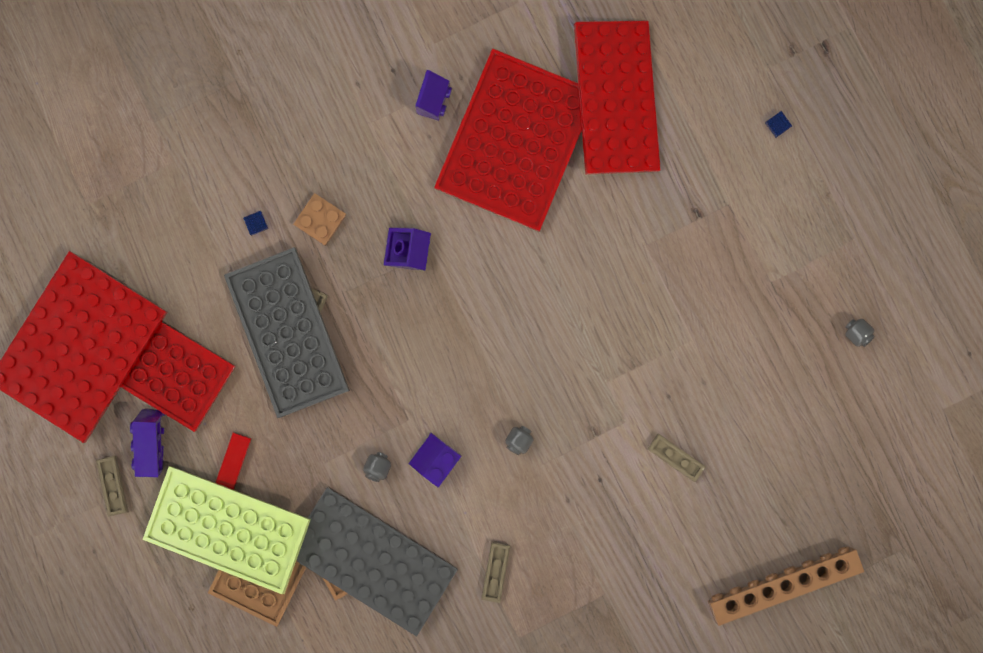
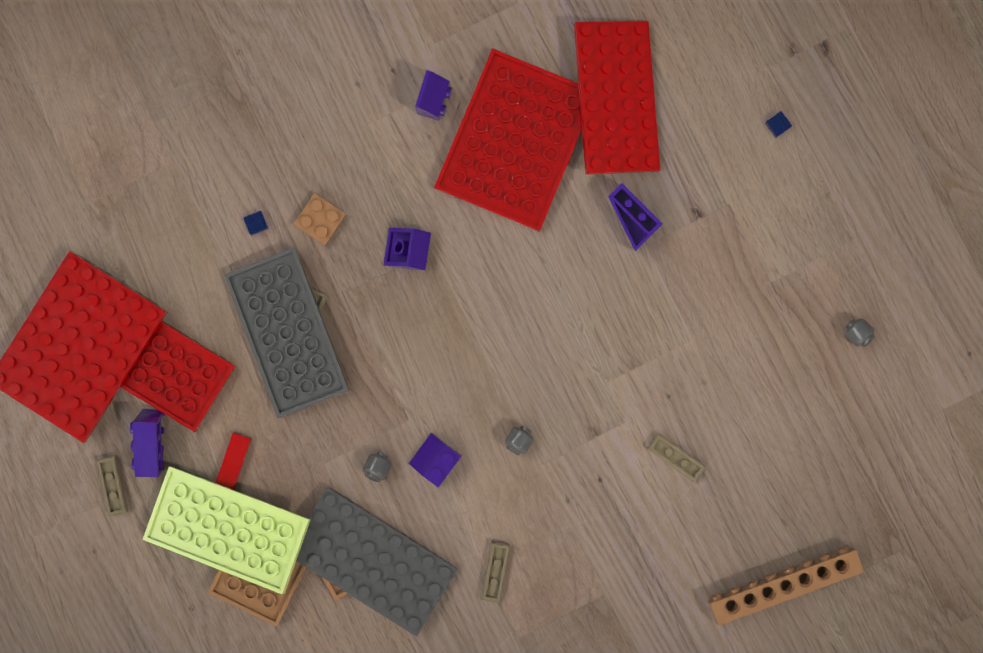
none -> dark purple wedge [608,183,663,251]

